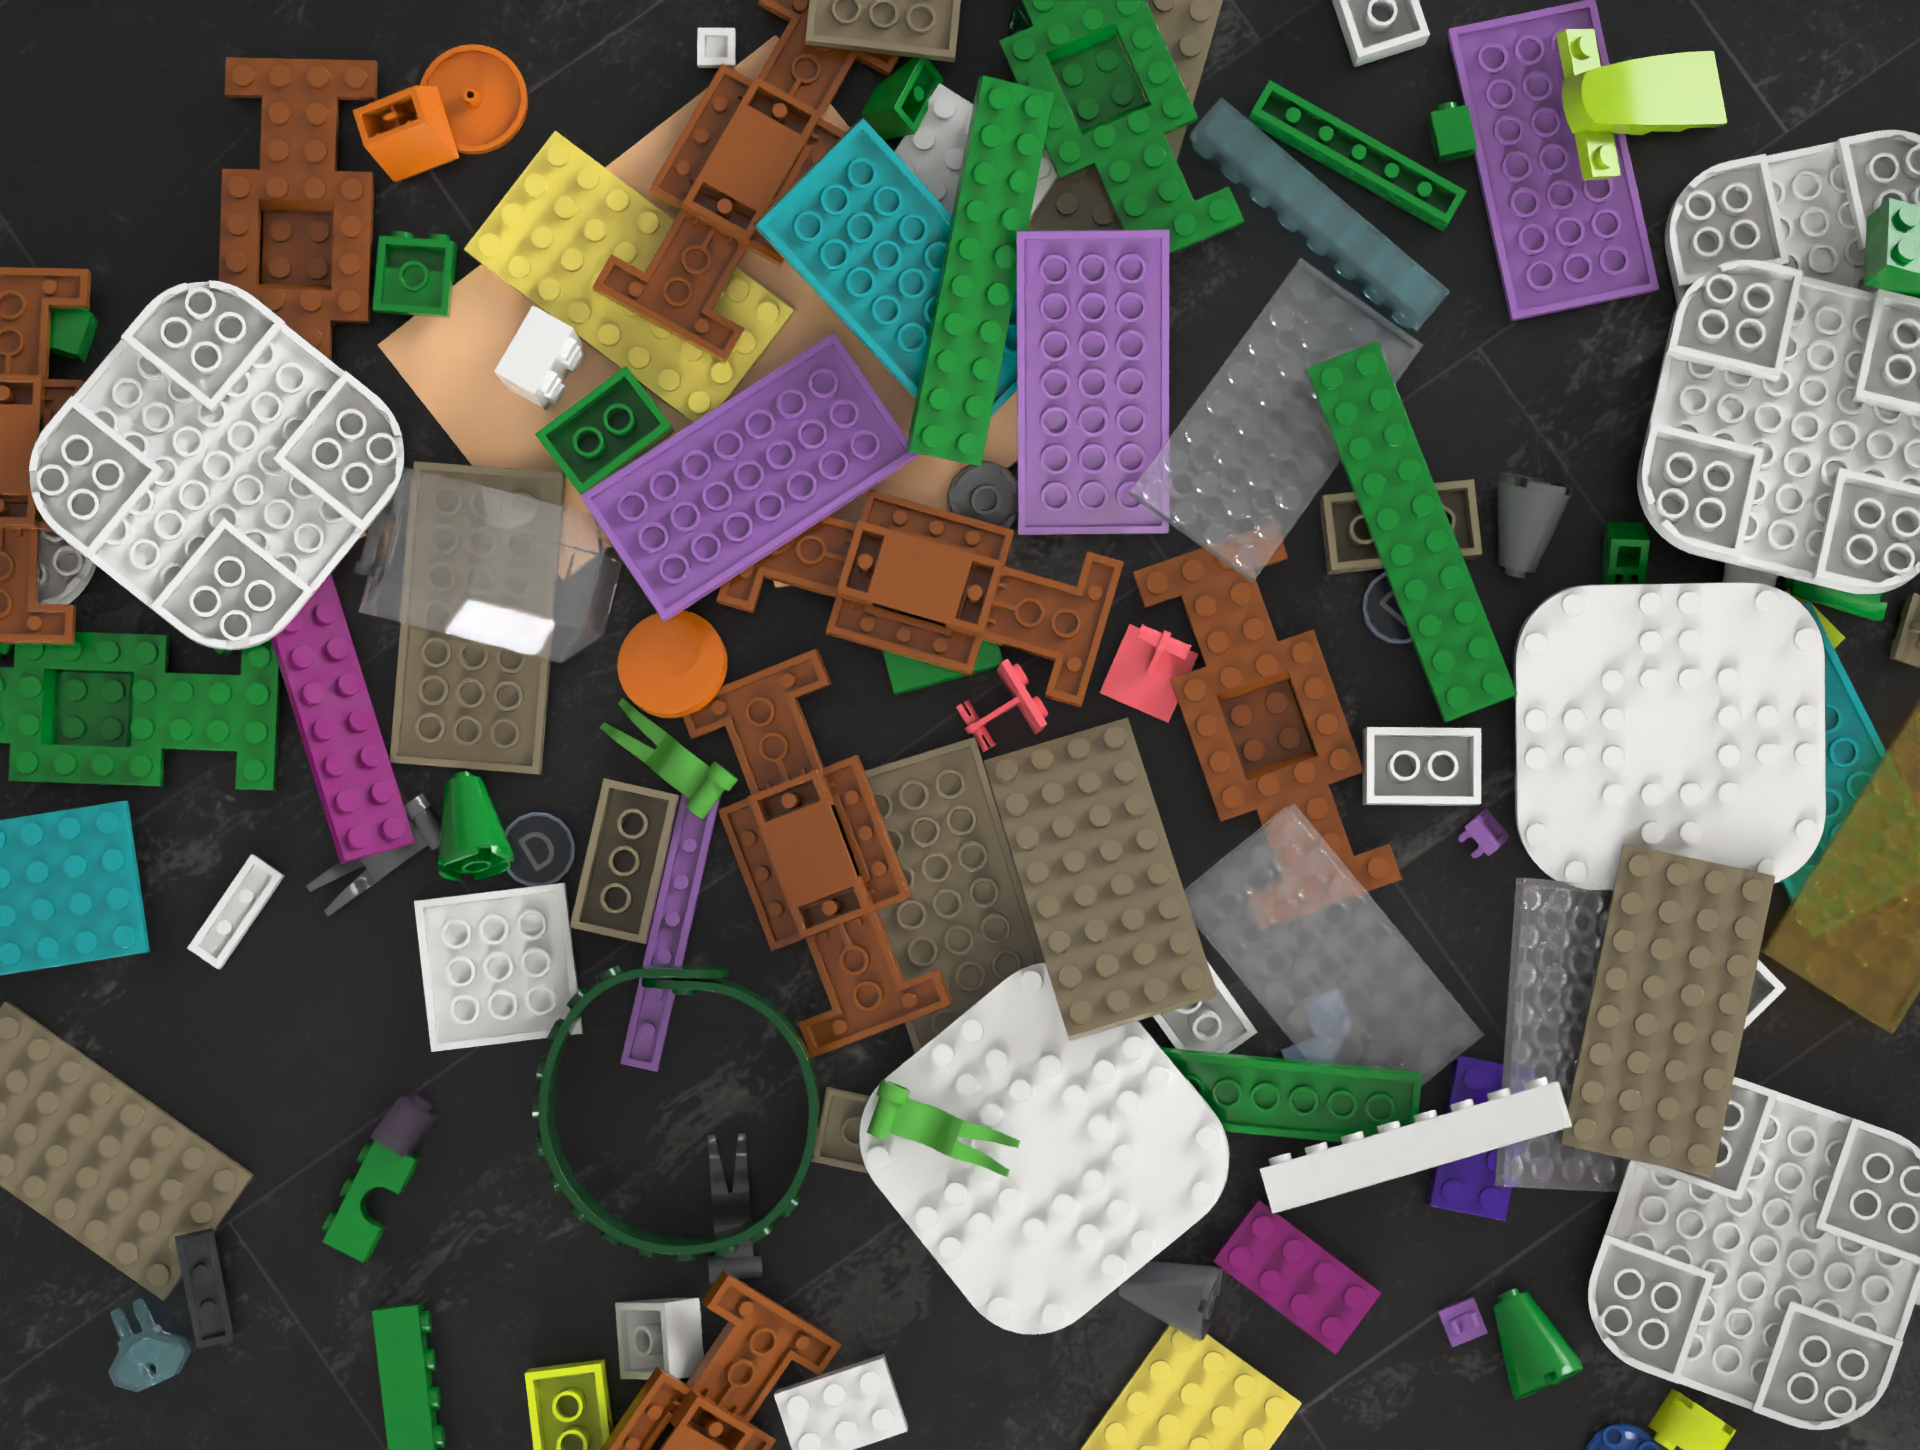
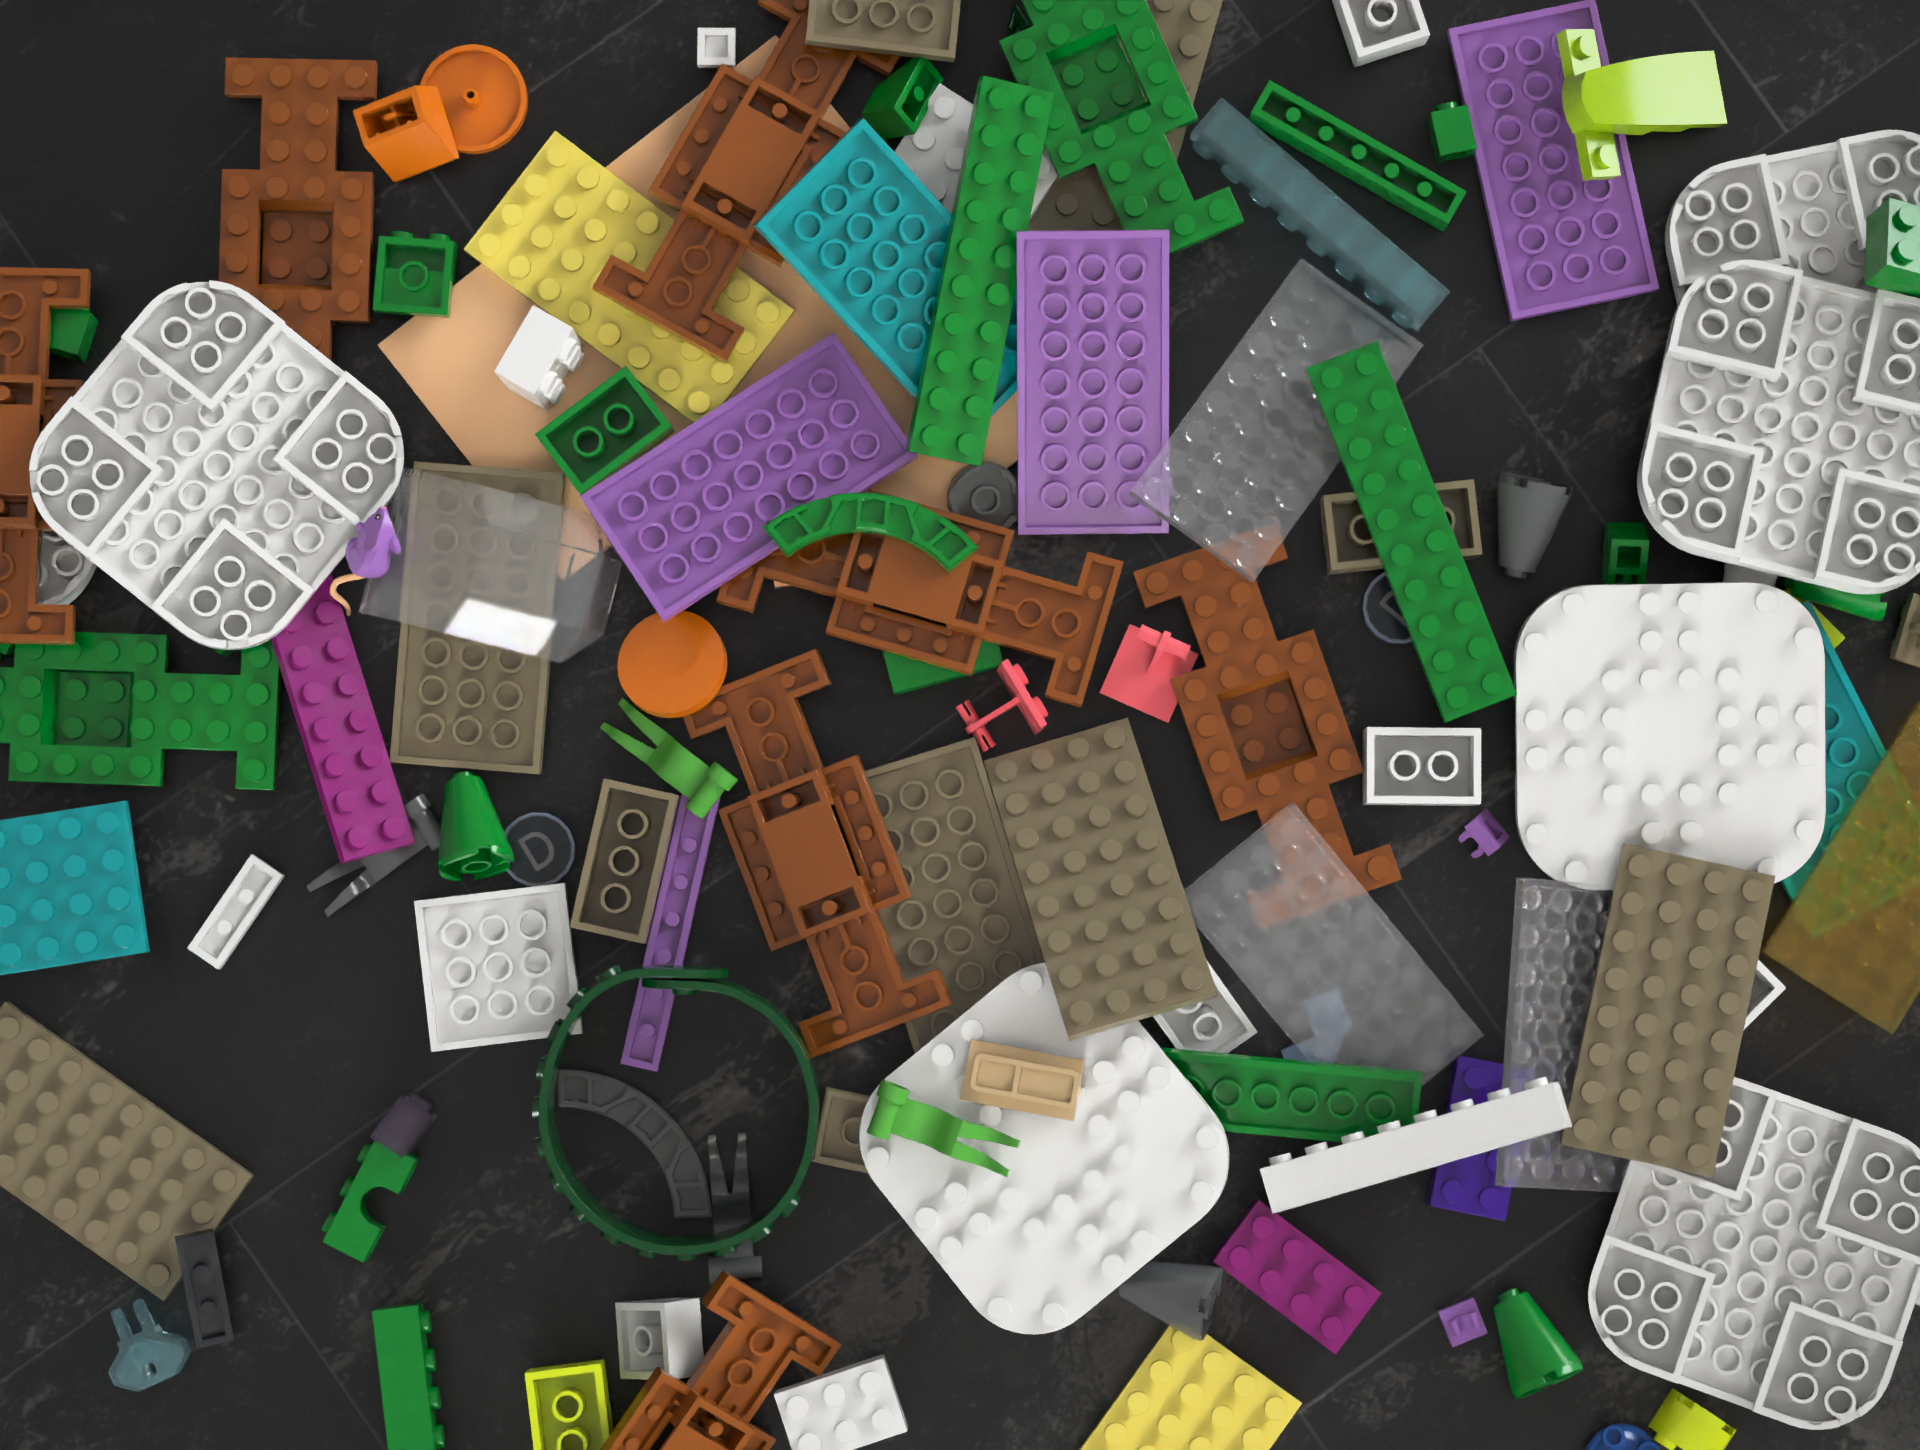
none -> medium lavender animal [330,506,401,616]
none -> dark grey tile [557,1069,713,1218]
none -> green tile [763,492,978,573]
none -> tan piece [960,1039,1085,1121]

